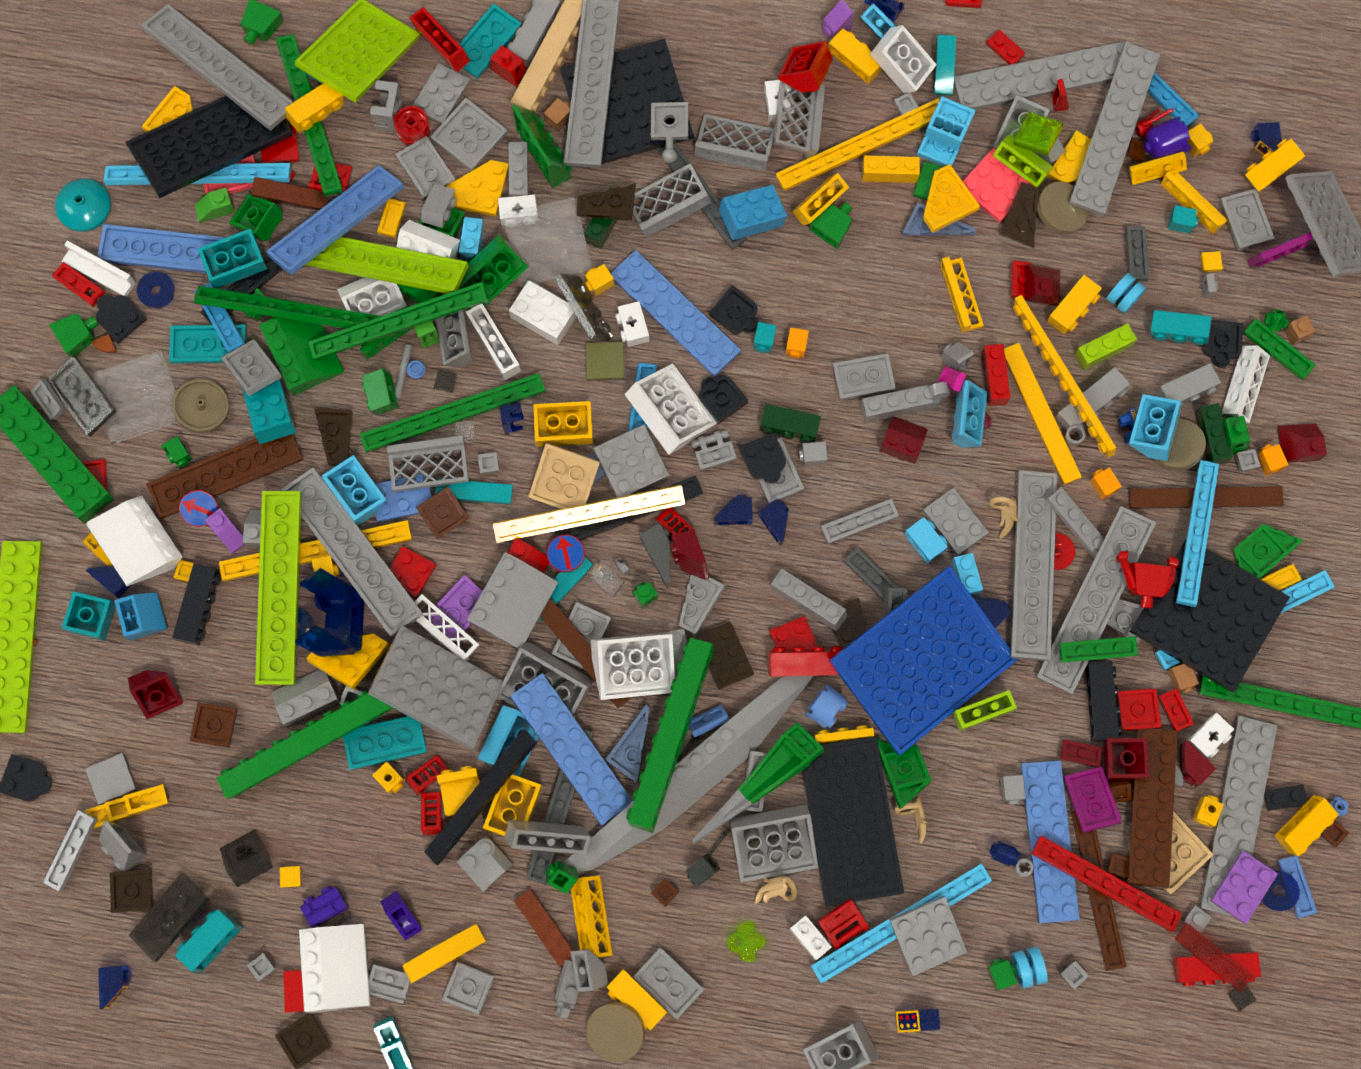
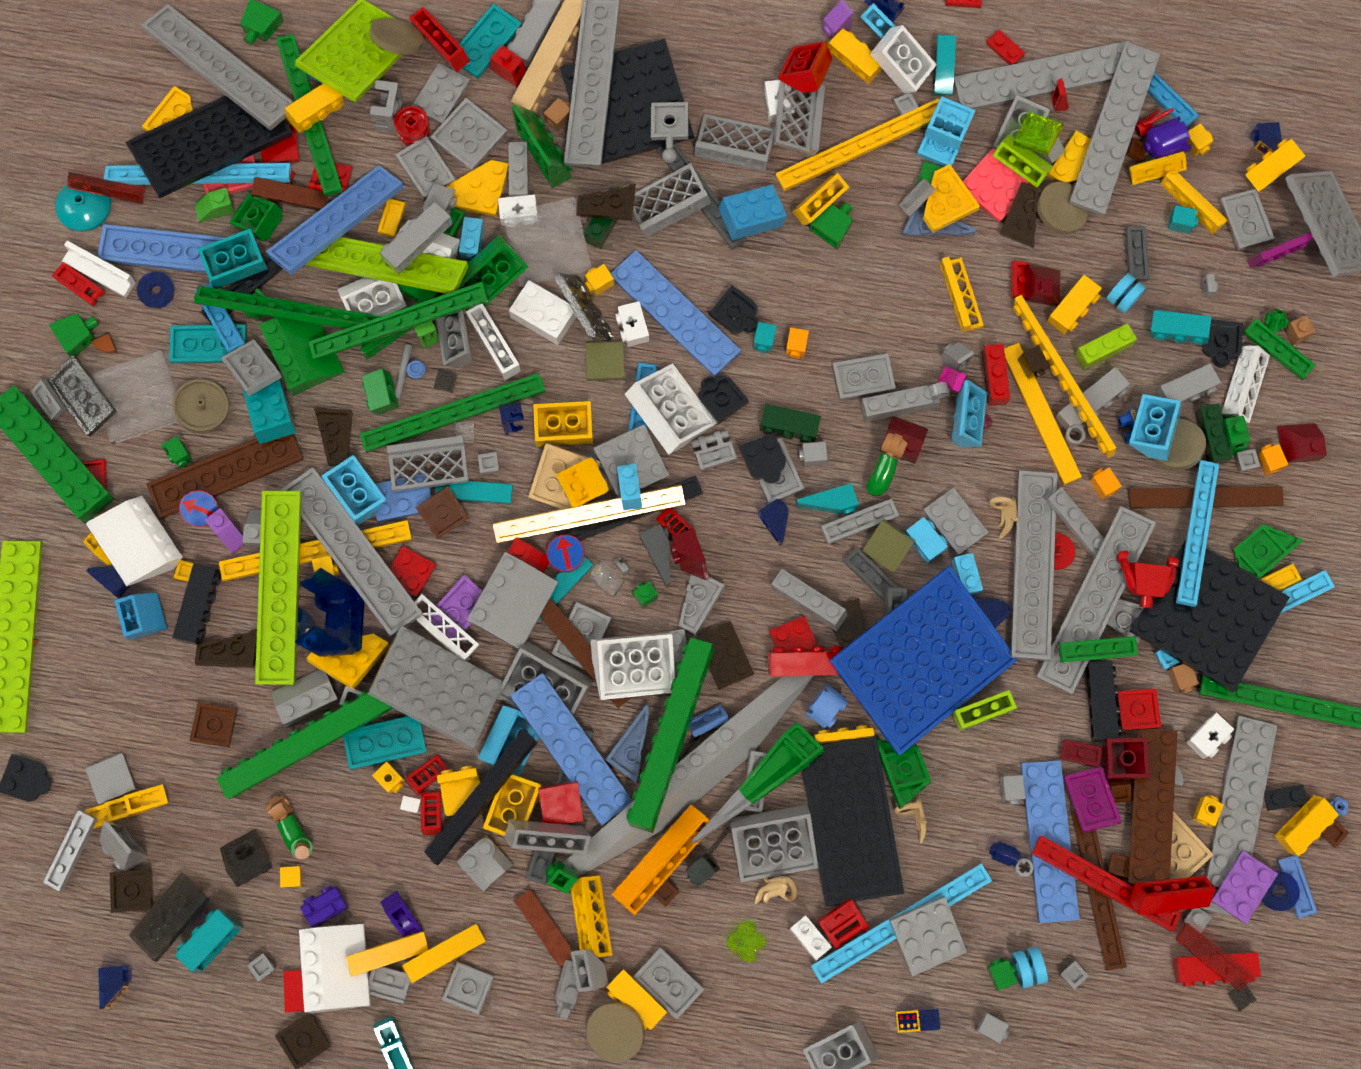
teal brick [61,591,116,642] -> none
black plate [96,295,147,344] -> none
dark red slope [128,670,183,719] -> none
clear blue slope [714,495,753,526] -> none
yellow brick [862,156,920,183] -> none
red plate [1158,688,1194,731] -> none
dark red slope [1180,740,1216,787] -> none
yellow tile [1200,251,1223,272] -> none
none -> clear red tile [68,172,145,204]
none -> dark brown wing [195,629,257,668]
none -> piece [266,795,313,860]
none -> yellow tile [345,931,428,977]
none -> dark tan piece [369,18,423,55]
none -> light grey brick [380,202,452,275]
none -> white sticker [400,796,420,813]
none -> tile [538,781,583,824]
none -> yellow bracket [556,457,609,509]
none -> light orange brick [611,805,710,916]
none -> medium azure brick [617,464,642,511]
none -> teal slope [796,483,859,515]
none -> olive tile [862,519,915,573]
none -> green piece [866,433,908,497]
none -> light grey tile [898,178,936,217]
none -> light grey brick [975,1013,1009,1043]
none -> dark brown brick [1017,346,1050,379]
none -> red brick [1129,875,1215,915]

